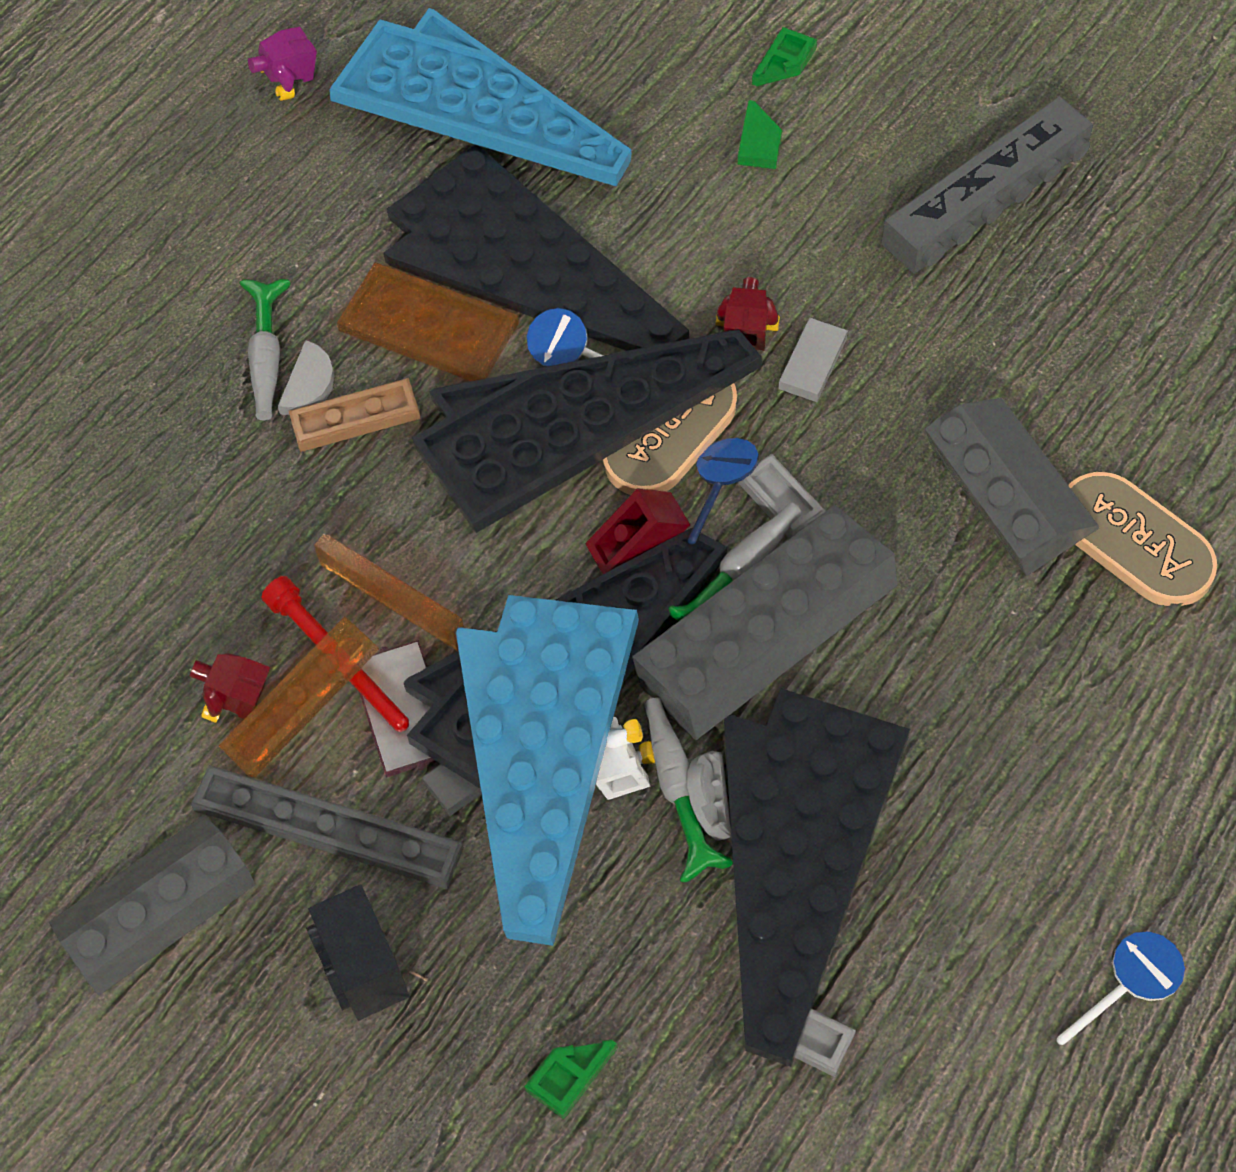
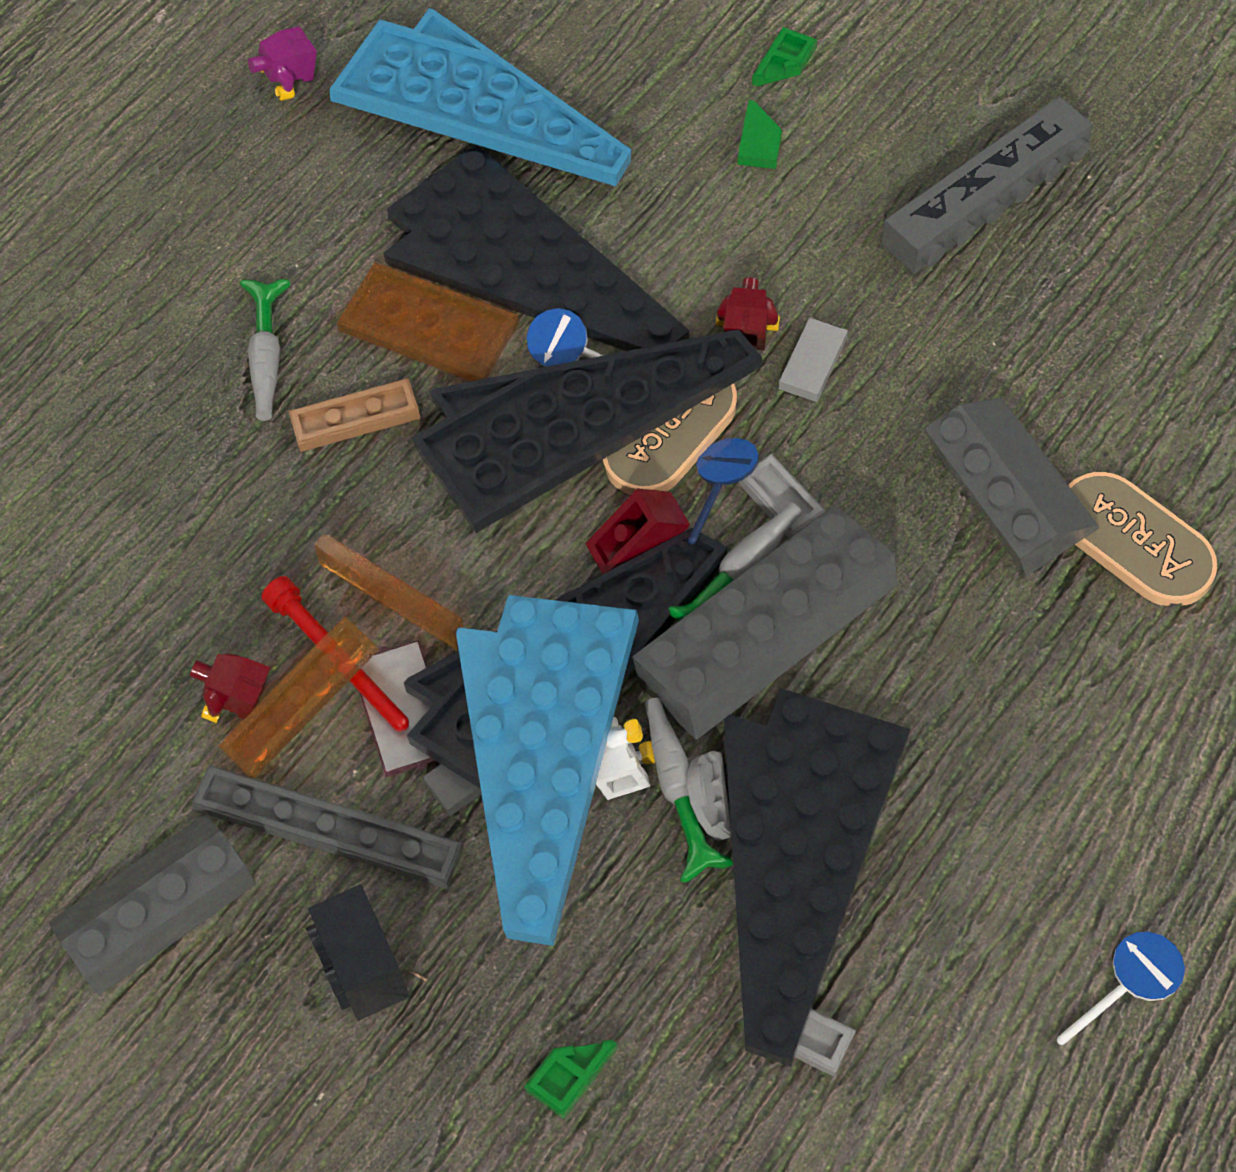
light grey tile [278,340,335,415] -> none

